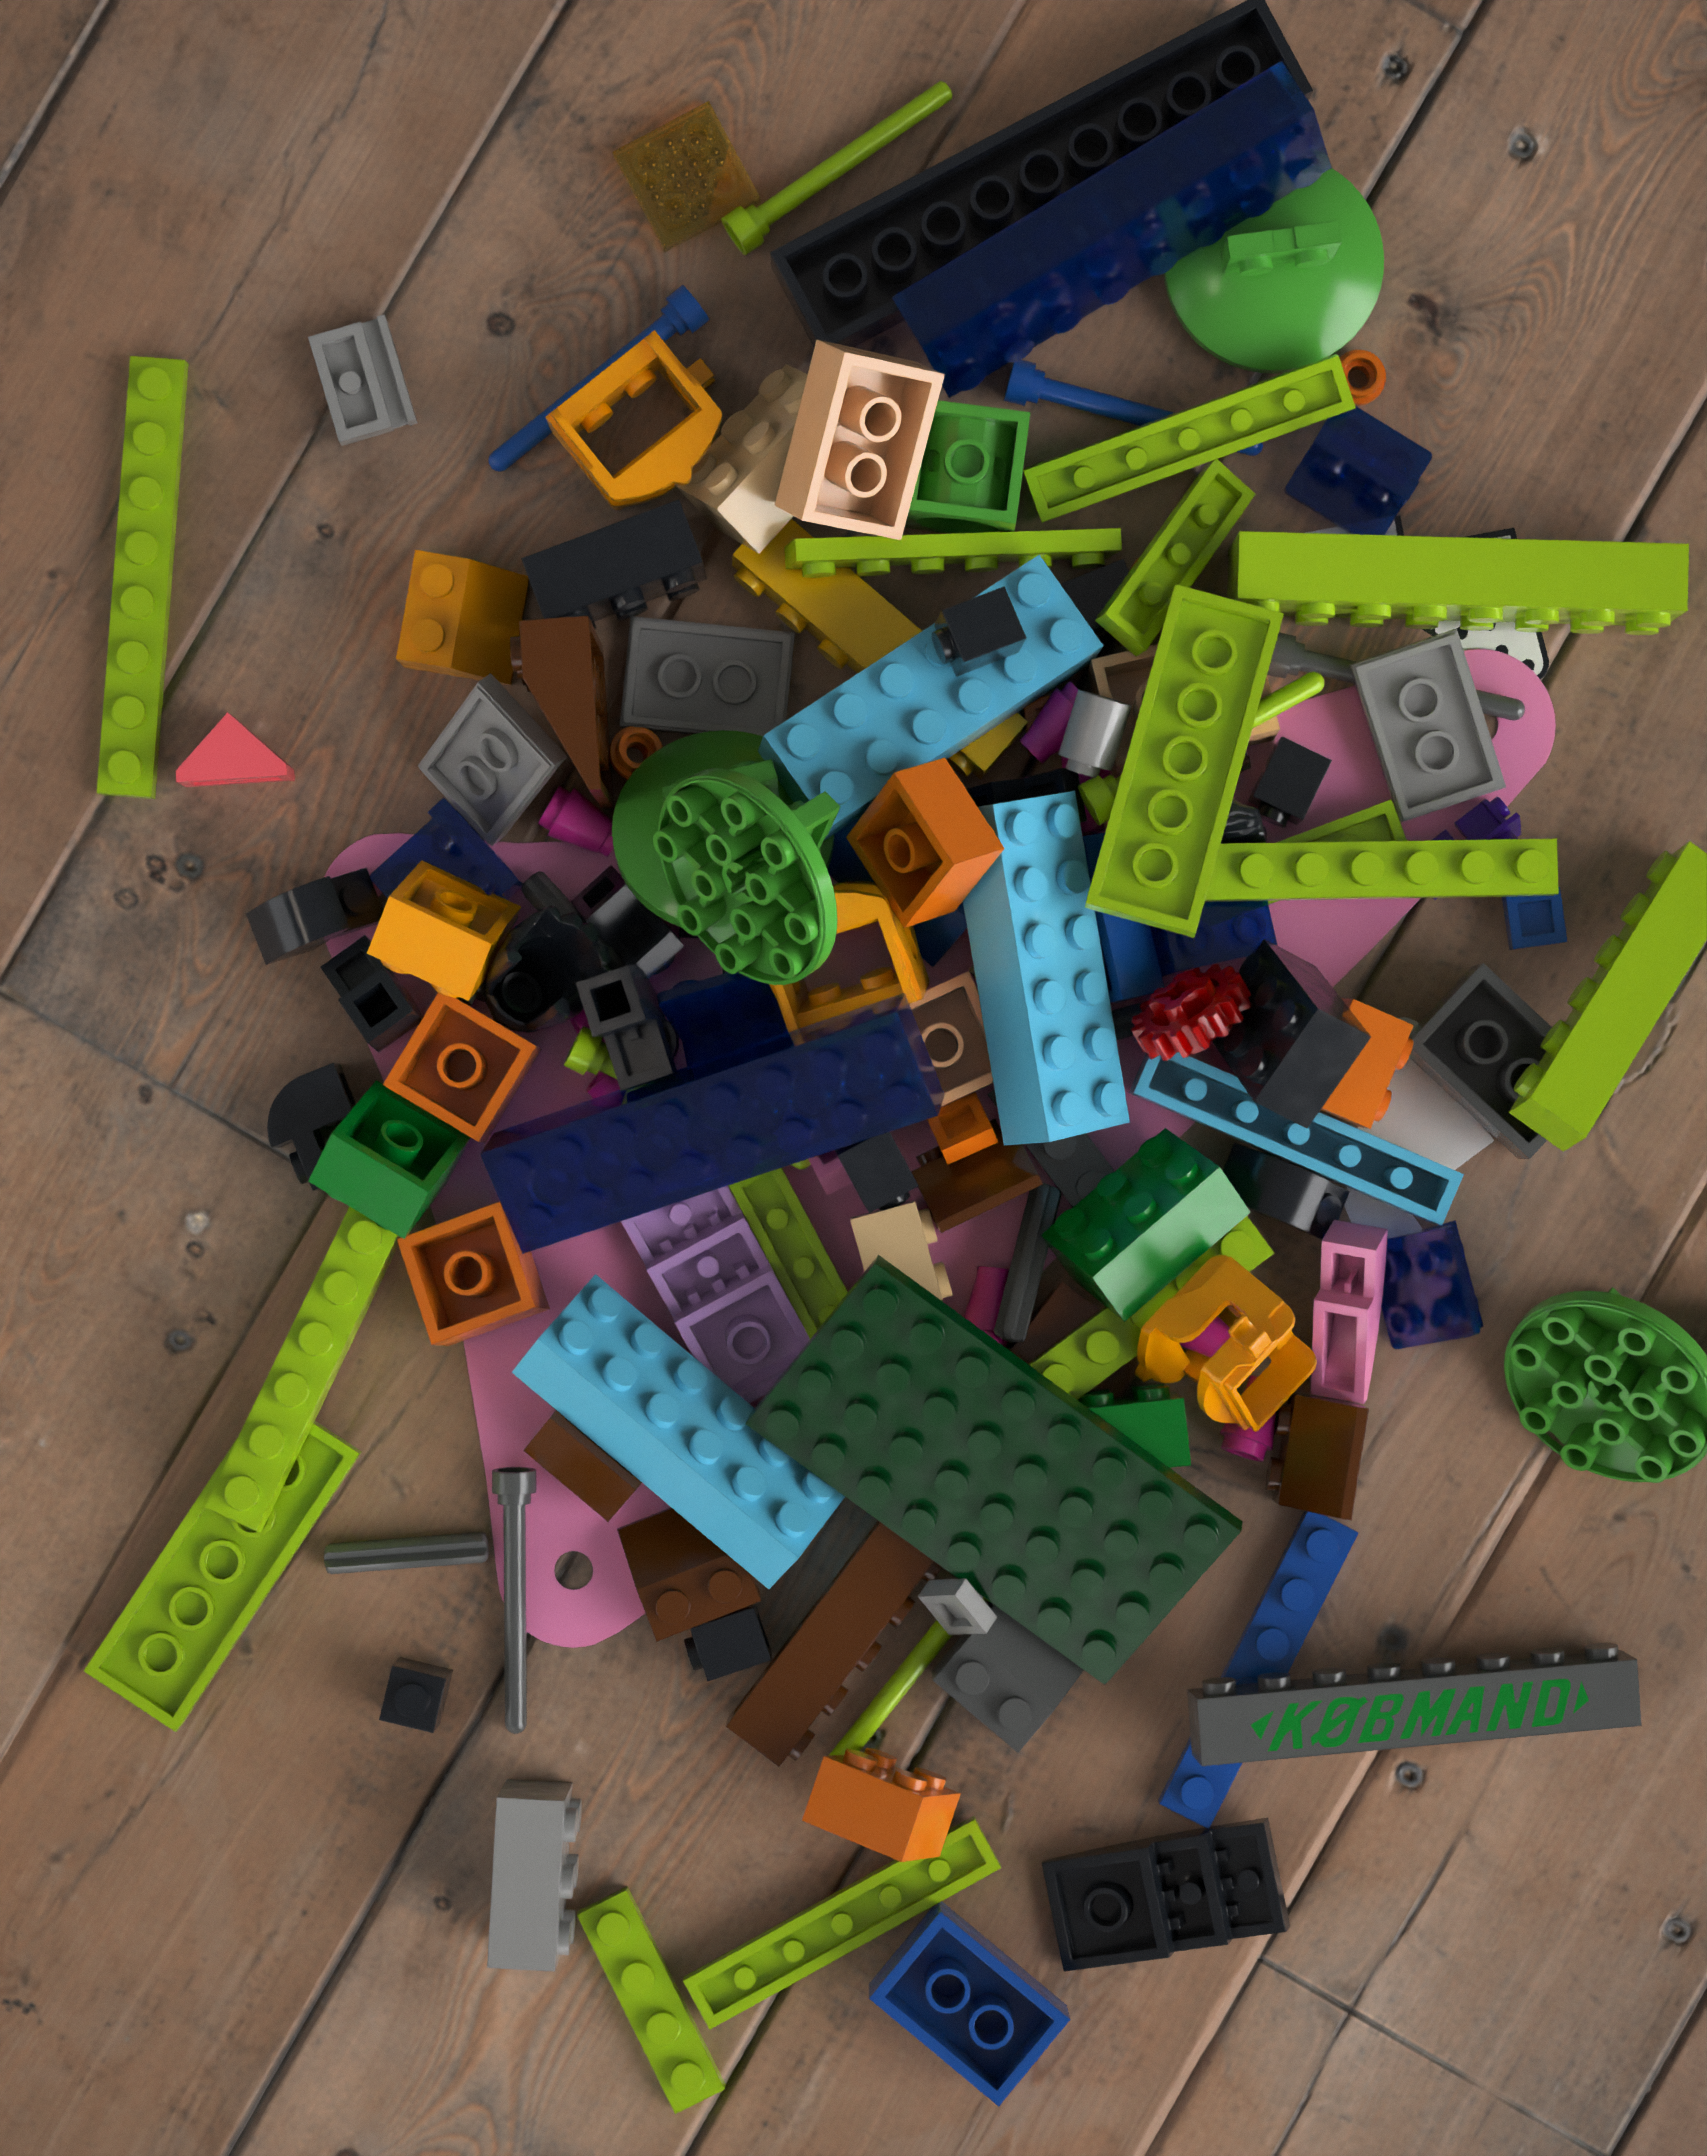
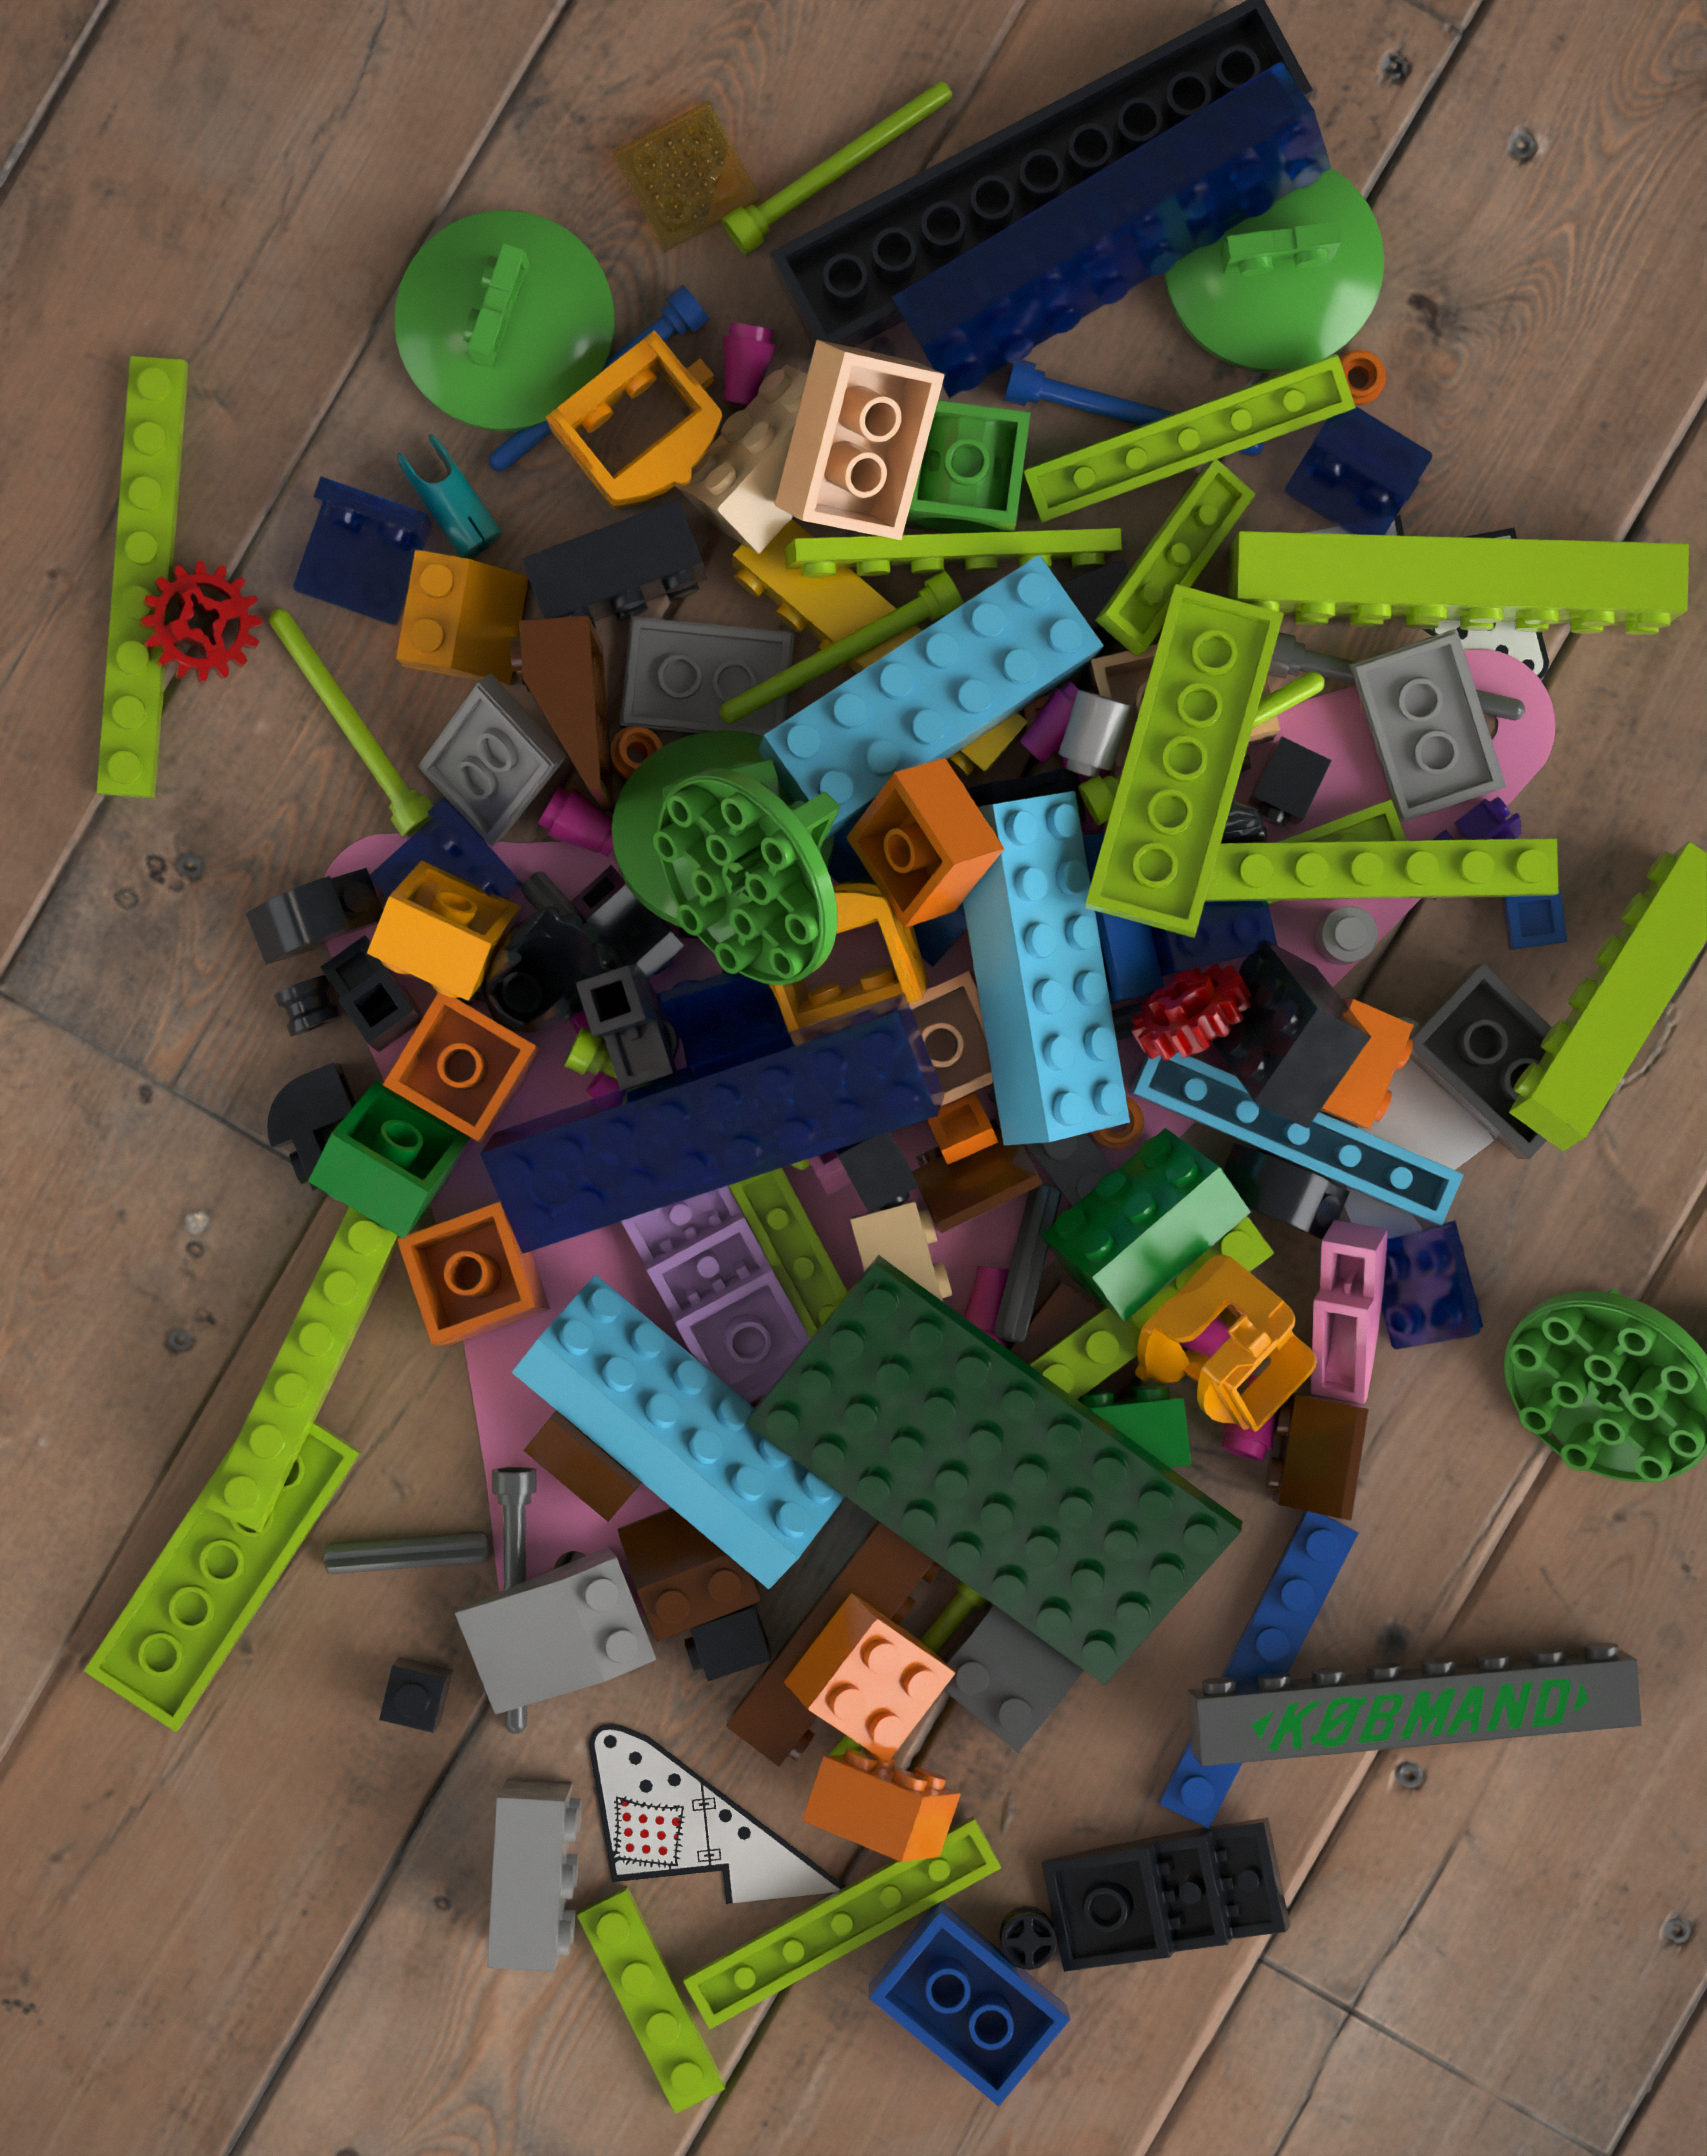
coral slope [175,712,295,787] -> none
light grey plate [308,314,418,446] -> none
light grey plate [918,1578,997,1635] -> none
black brick [932,587,1027,677] -> none
none -> red gear [139,561,262,683]
none -> lime piece [269,608,439,838]
none -> black wheel [274,975,342,1037]
none -> clear blue bracket [293,476,433,626]
none -> bright green bracket [395,210,615,432]
none -> teal piece [397,434,503,559]
none -> light grey slope [454,1547,657,1715]
none -> white sticker [589,1724,846,1904]
none -> lime piece [719,571,964,723]
none -> dark pink cone [723,322,777,405]
none -> brick [784,1593,955,1763]
none -> black wheel [999,1906,1057,1970]
none -> orange plate [1091,1096,1144,1149]
none -> light grey brick [1314,906,1378,965]

